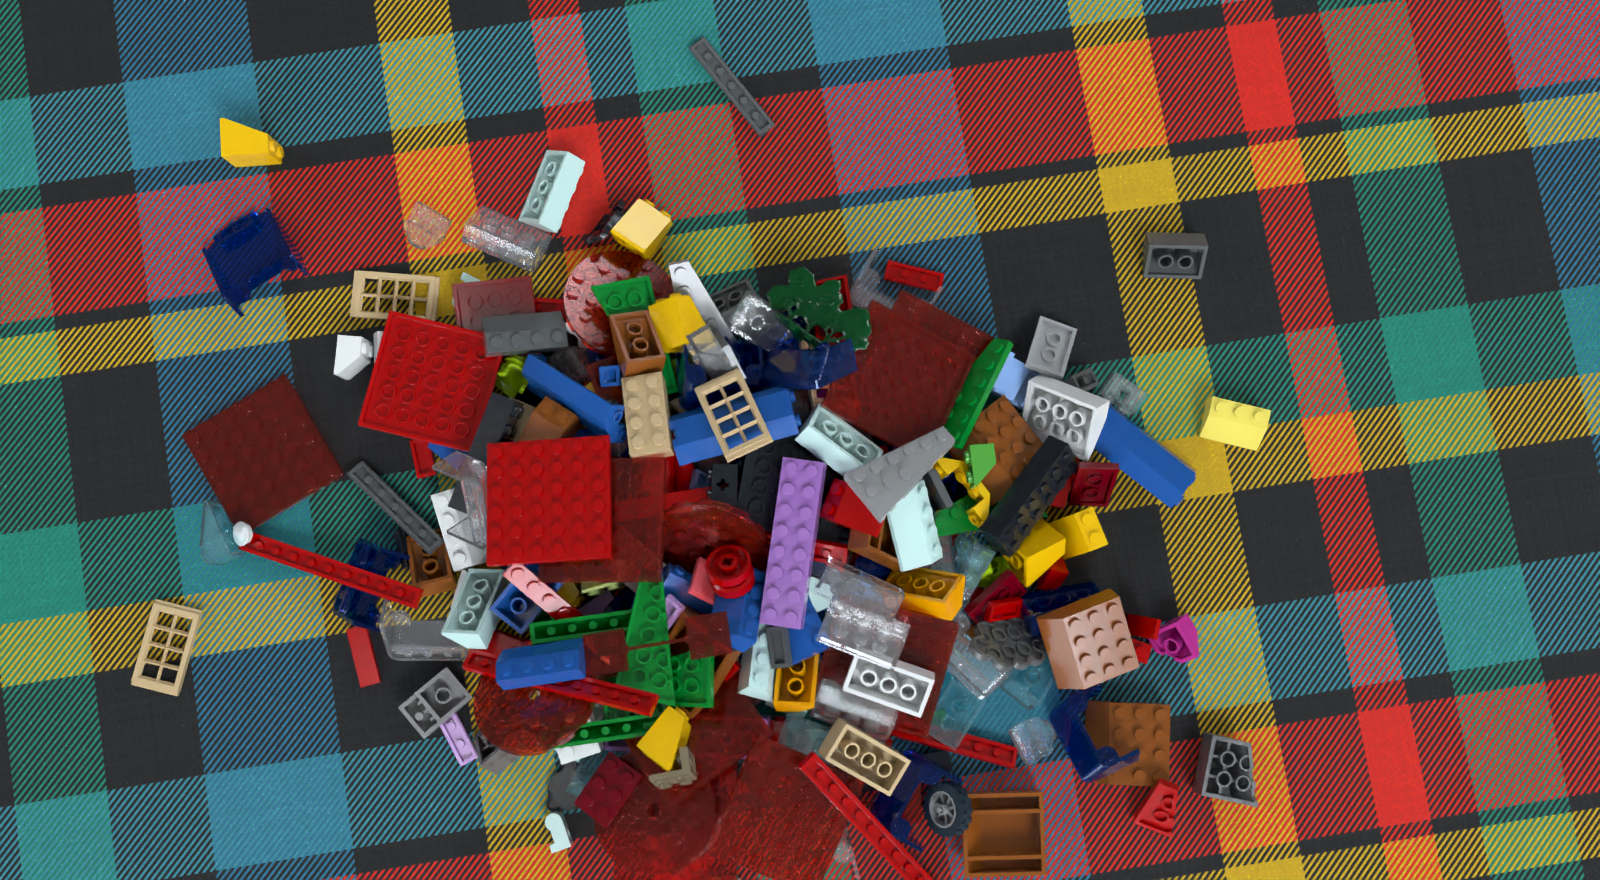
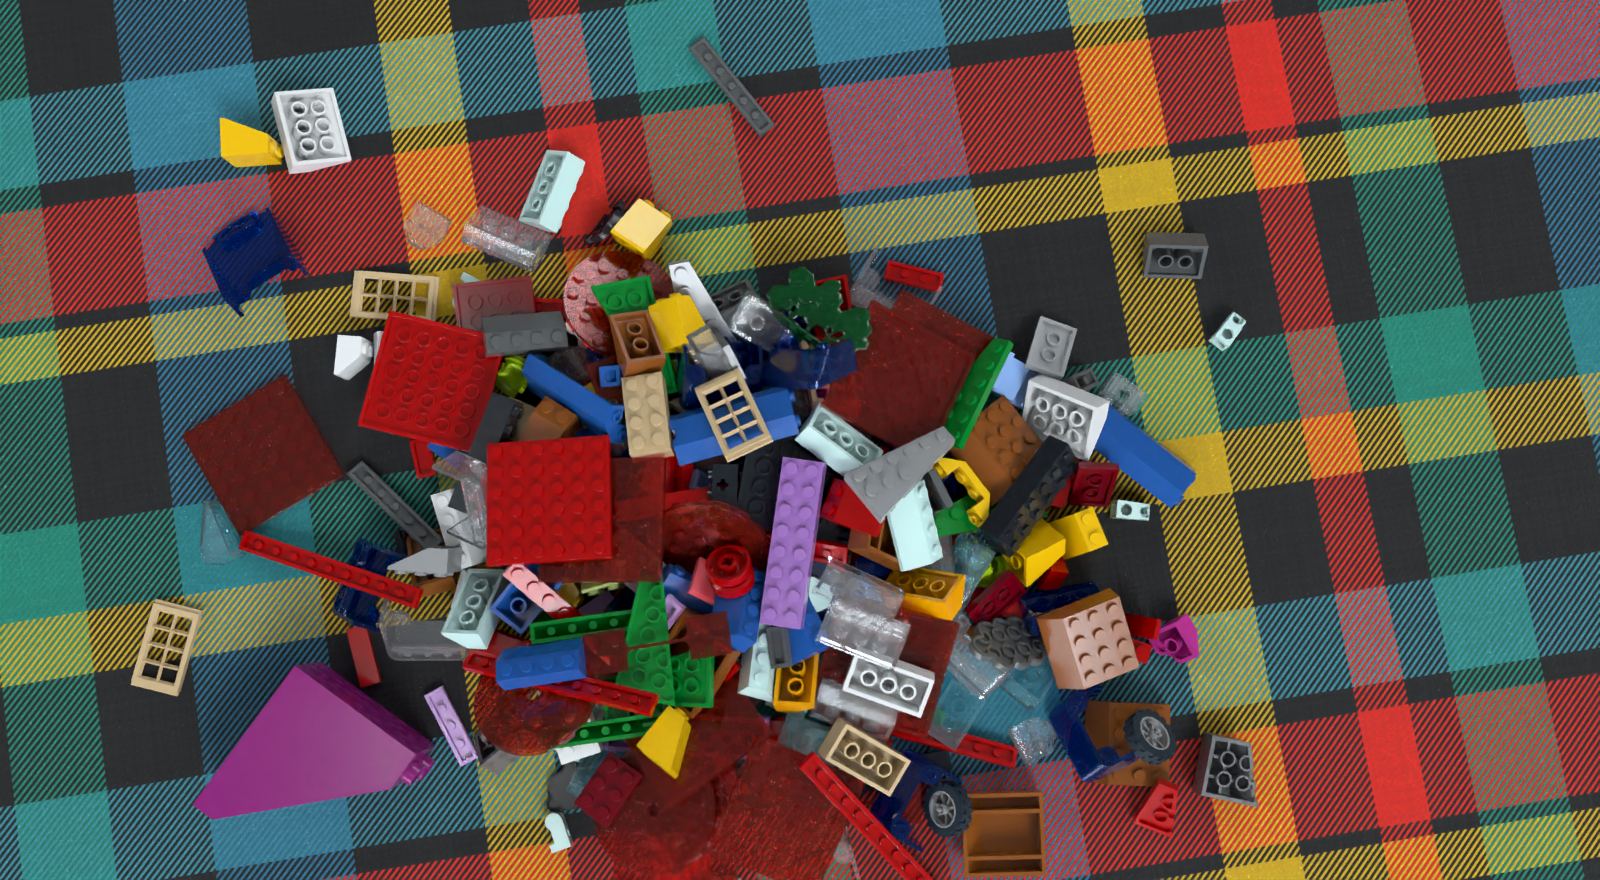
white hat [233,521,253,546] -> none
light grey slope [398,667,472,740] -> none
dark tan bracket [649,746,697,789] -> none
bright green slope [964,443,996,489] -> none
red tile [984,596,1023,622] -> none
light yellow slope [1198,396,1271,451] -> none
none -> magenta slope [193,662,436,820]
none -> white slope [271,88,352,174]
none -> light grey slope [387,546,462,577]
none -> light aqua leg [1110,500,1150,521]
none -> black wheel [1123,709,1177,765]
none -> light aqua leg [1208,311,1246,351]

